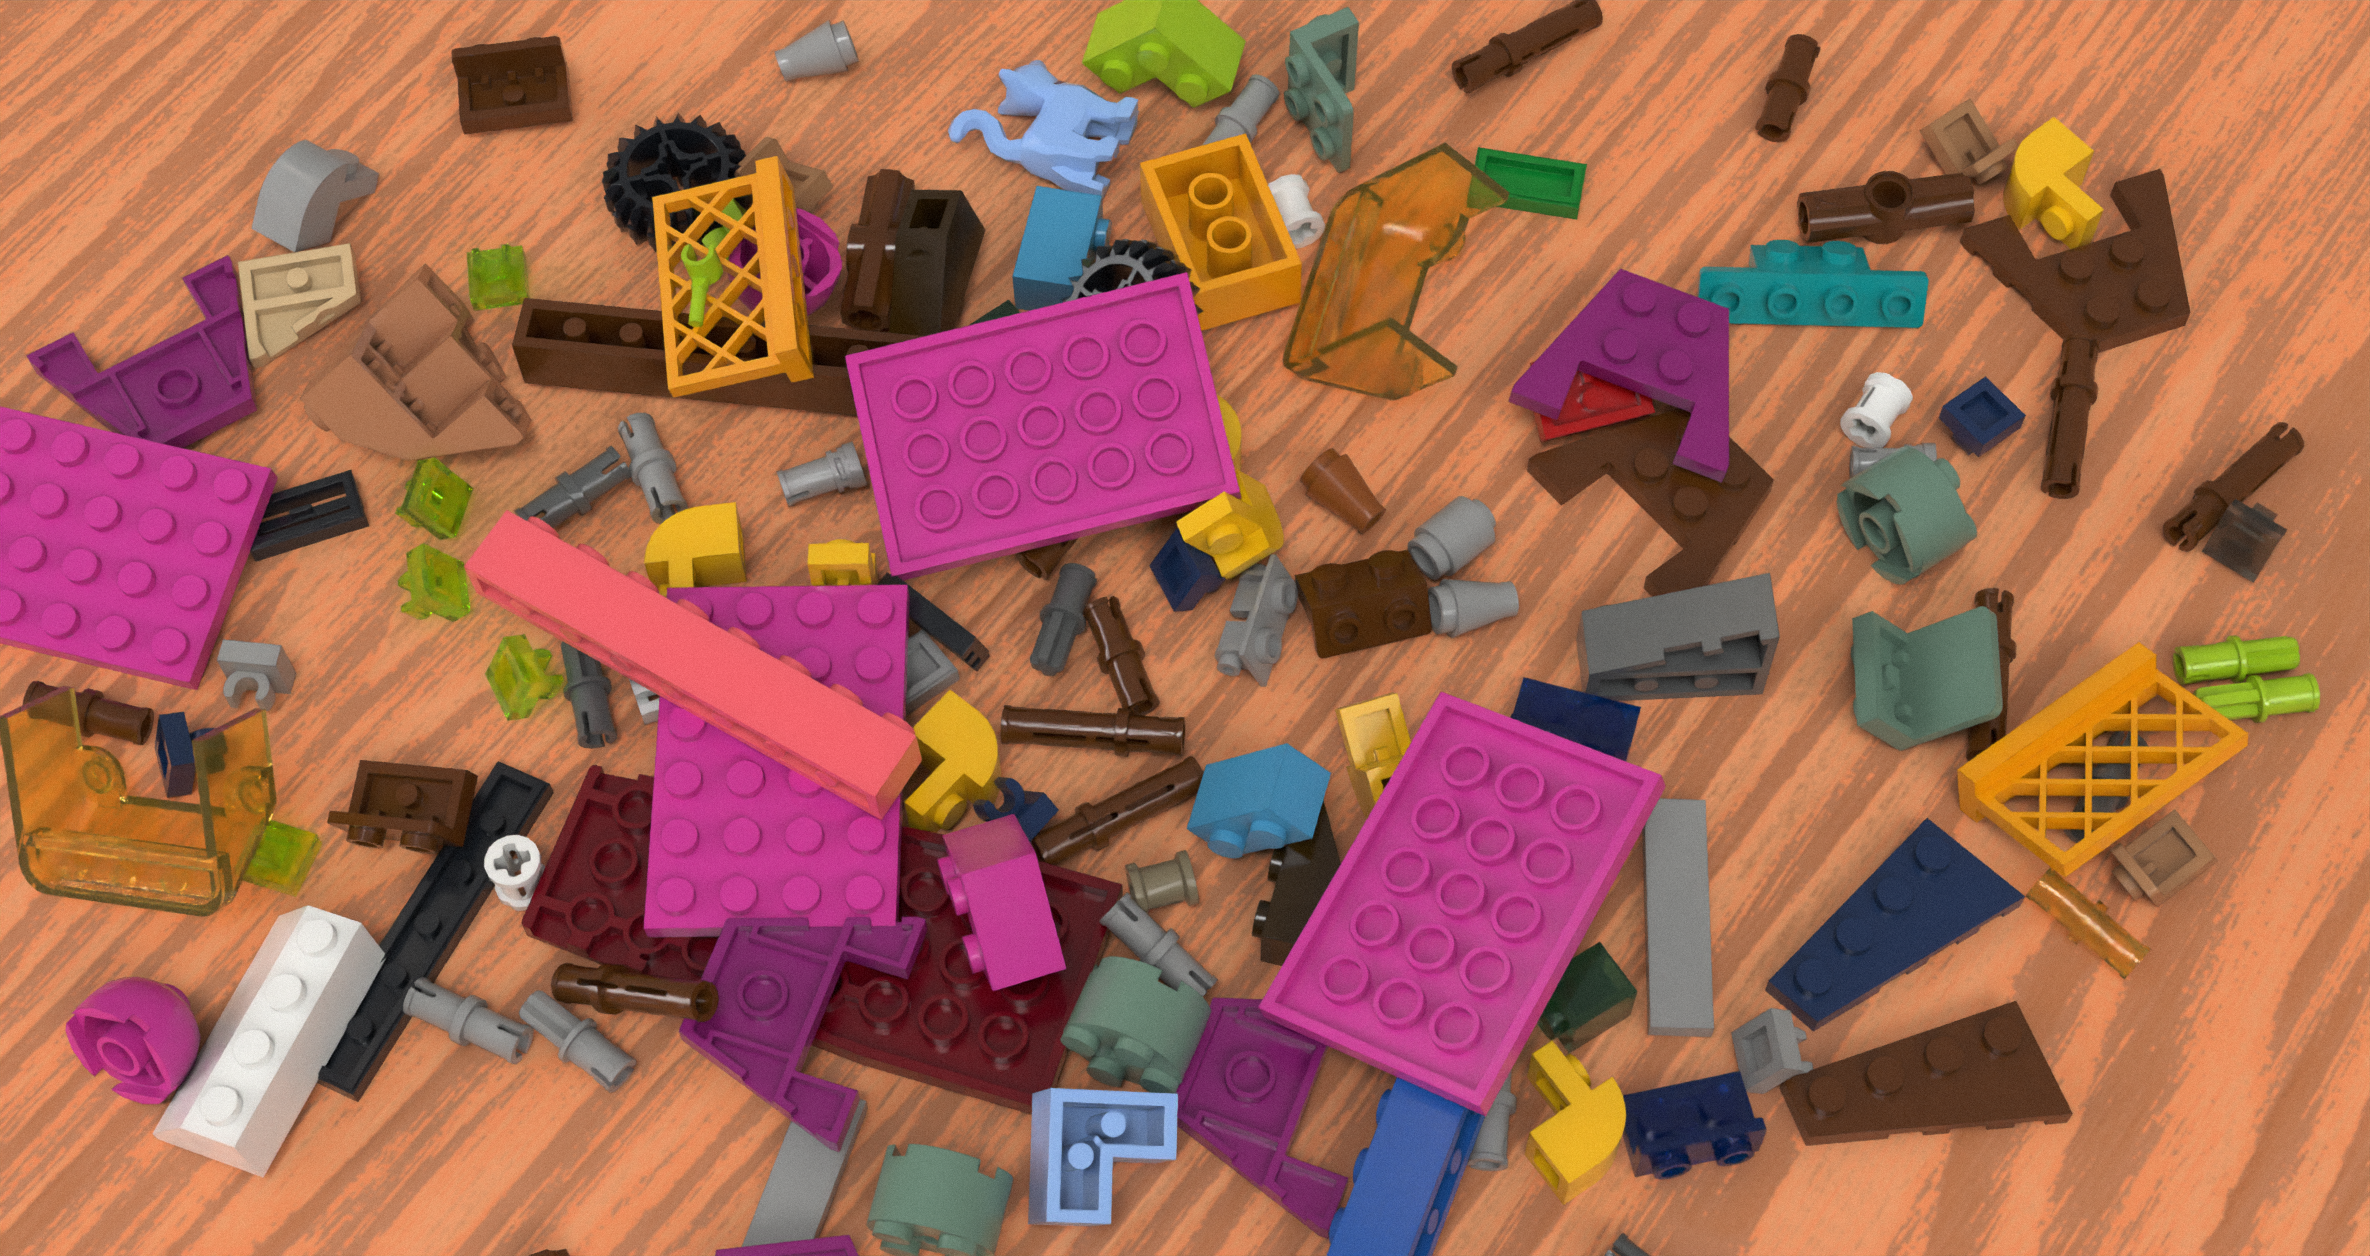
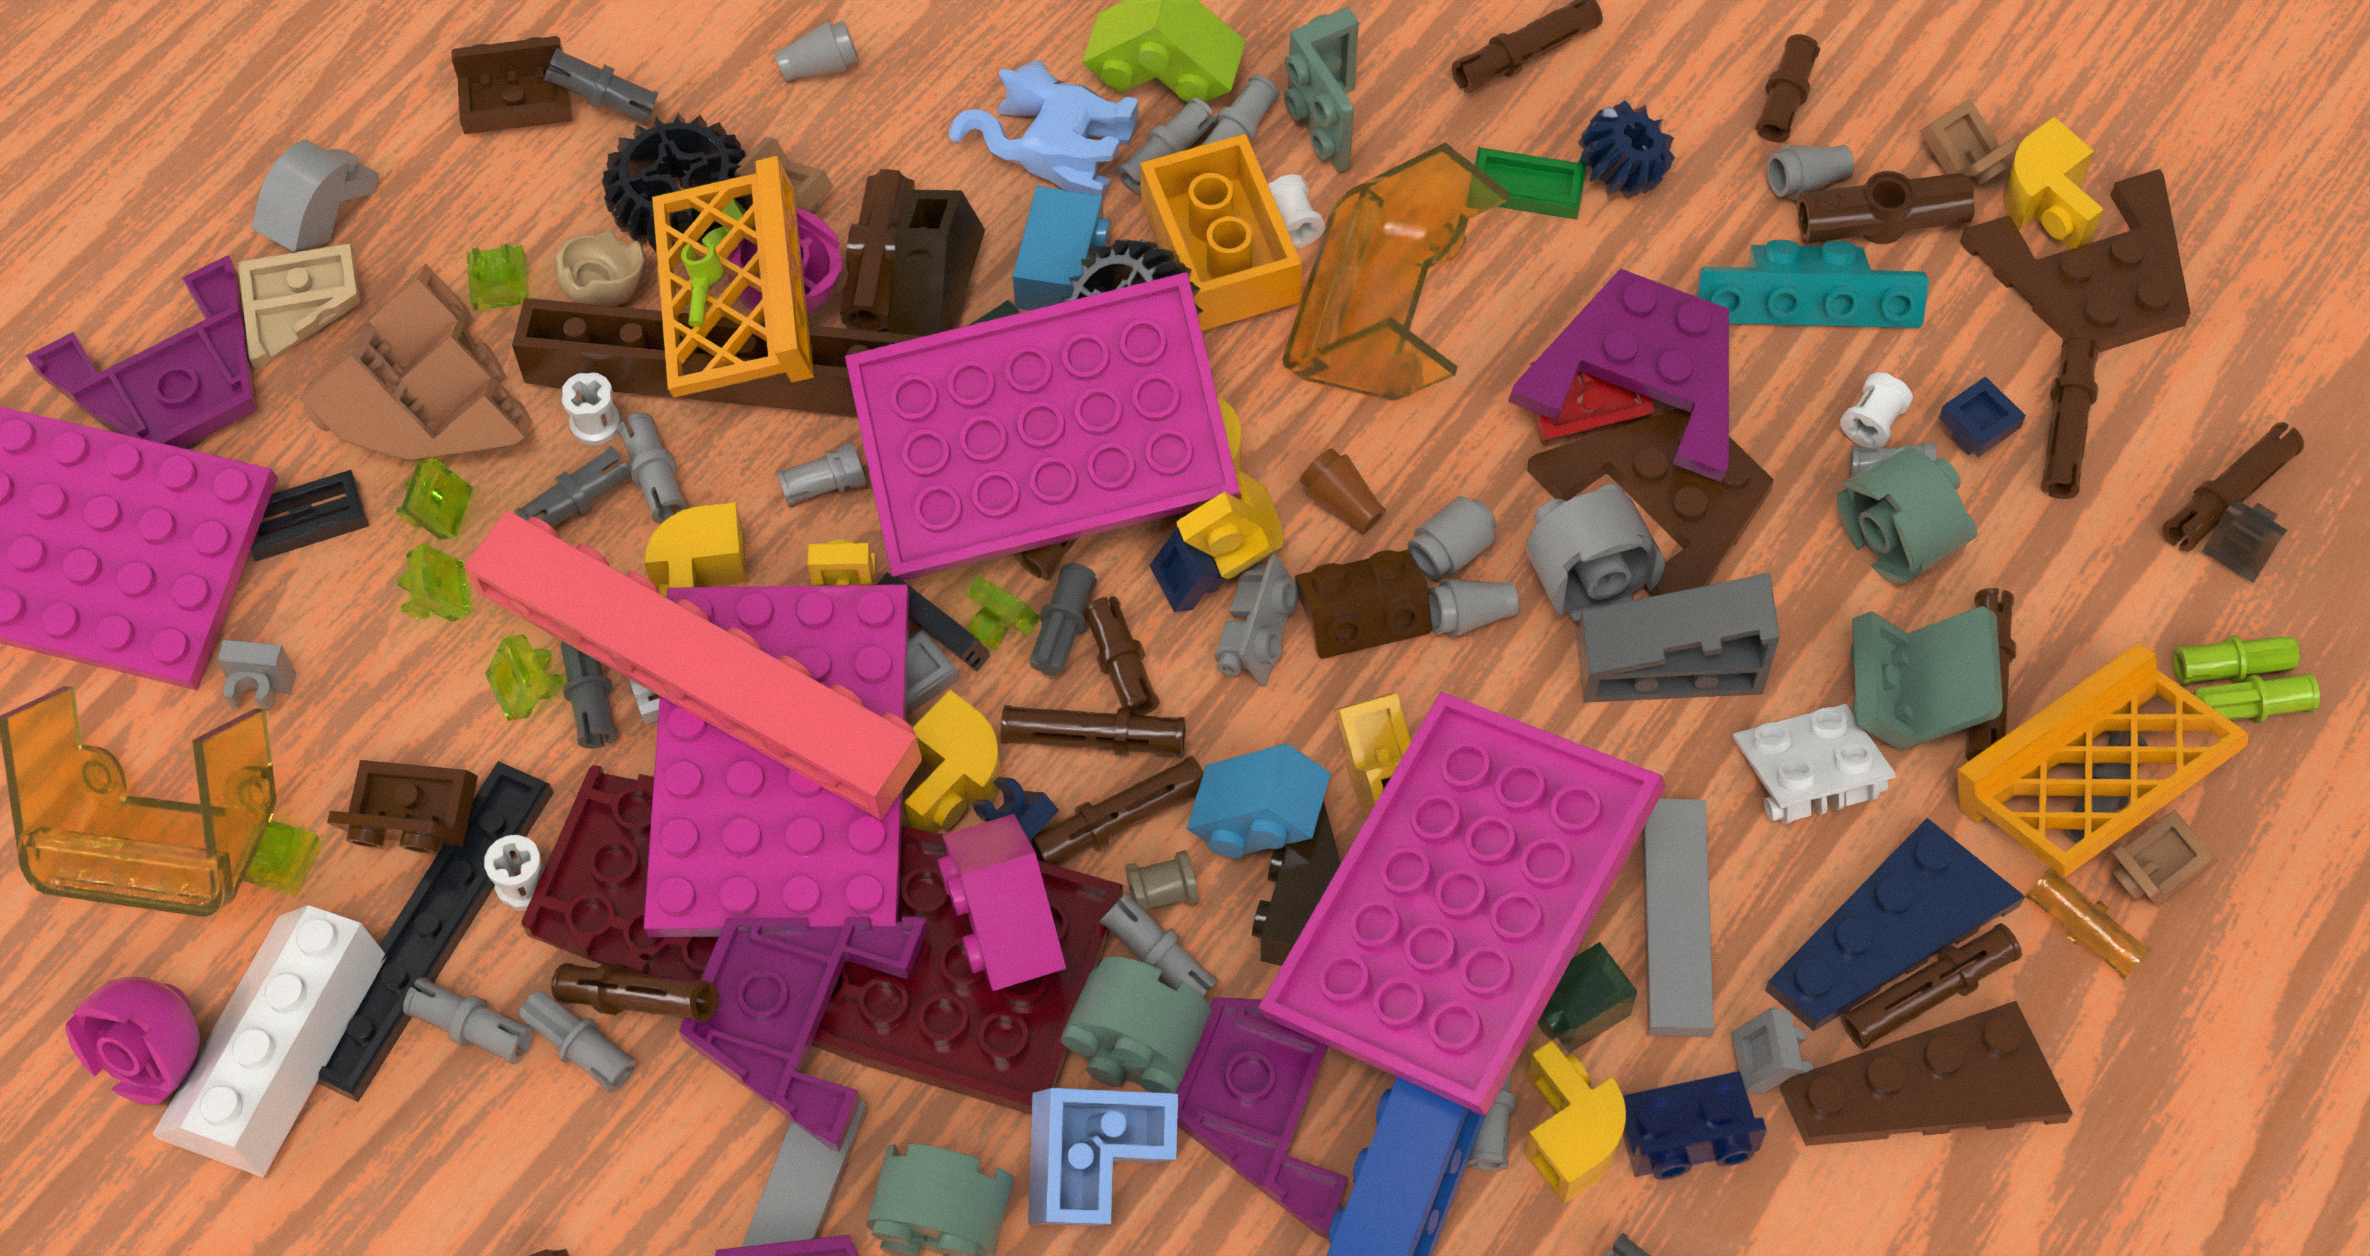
reddish brown pin [22,681,154,745] -> none
dark blue tile [154,712,223,798] -> none
clear blue bracket [1510,677,1641,762] -> none
none -> dark grey pin [544,48,659,125]
none -> tan hair [554,230,646,306]
none -> white bush [561,372,621,446]
none -> clear neon green tile [965,575,1040,650]
none -> light grey pin [1117,97,1217,195]
none -> light grey brick [1526,484,1665,622]
none -> dark blue gear [1578,100,1675,199]
none -> white hinge [1733,704,1895,825]
none -> light grey cone [1766,145,1854,200]
none -> reddish brown pin [1841,923,2022,1049]

